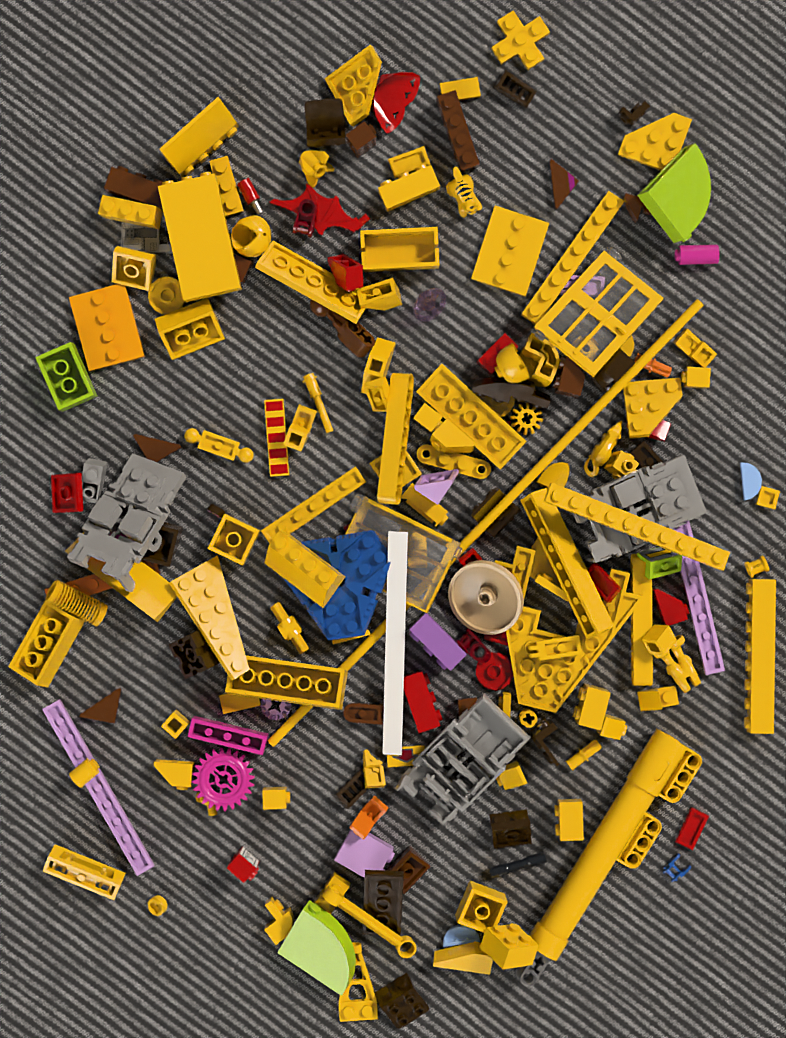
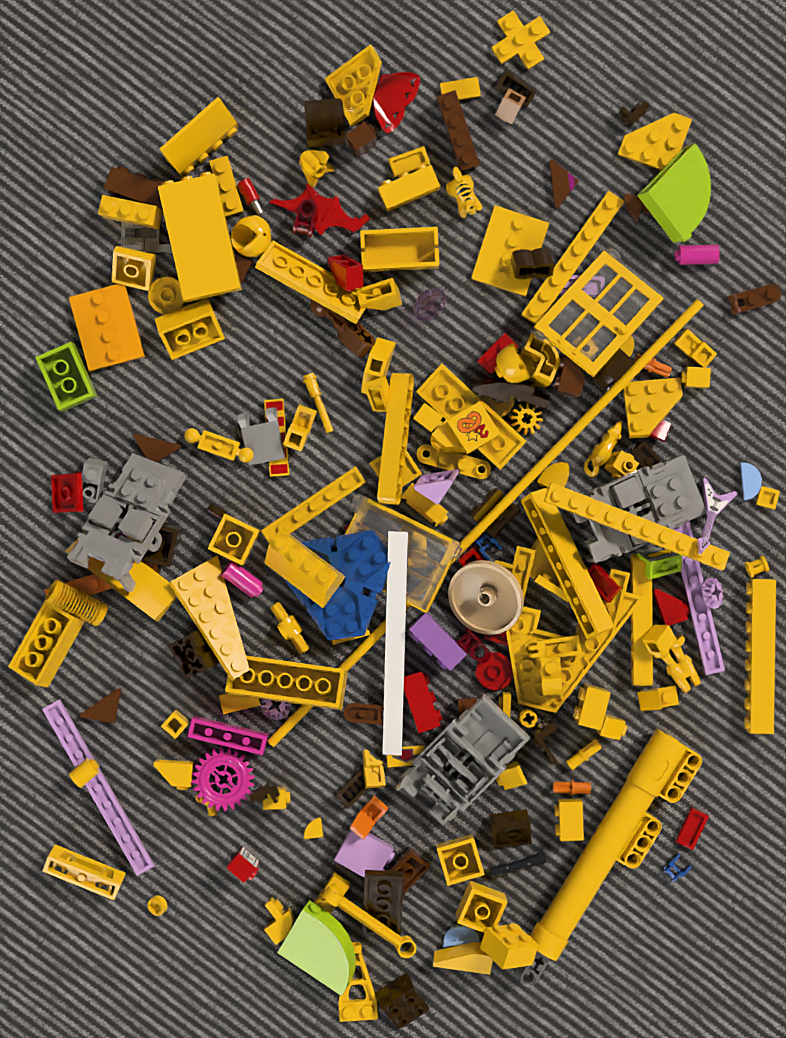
none -> dark pink brick [221,560,263,598]
none -> light grey flag [237,407,285,465]
none -> dark brown bracket [249,782,280,803]
none -> yellow tile [304,817,323,839]
none -> yellow brick [436,834,485,886]
none -> yellow tile [447,401,500,454]
none -> blue piece [475,532,502,561]
none -> medium nougat brick [495,89,526,124]
none -> dark brown brick [511,248,554,279]
none -> yellow brick [541,657,562,695]
none -> orange axle [552,780,591,795]
none -> lavender piece [697,478,737,554]
none -> lavender gear [702,578,724,609]
none -> reddish brown plate [727,284,781,315]

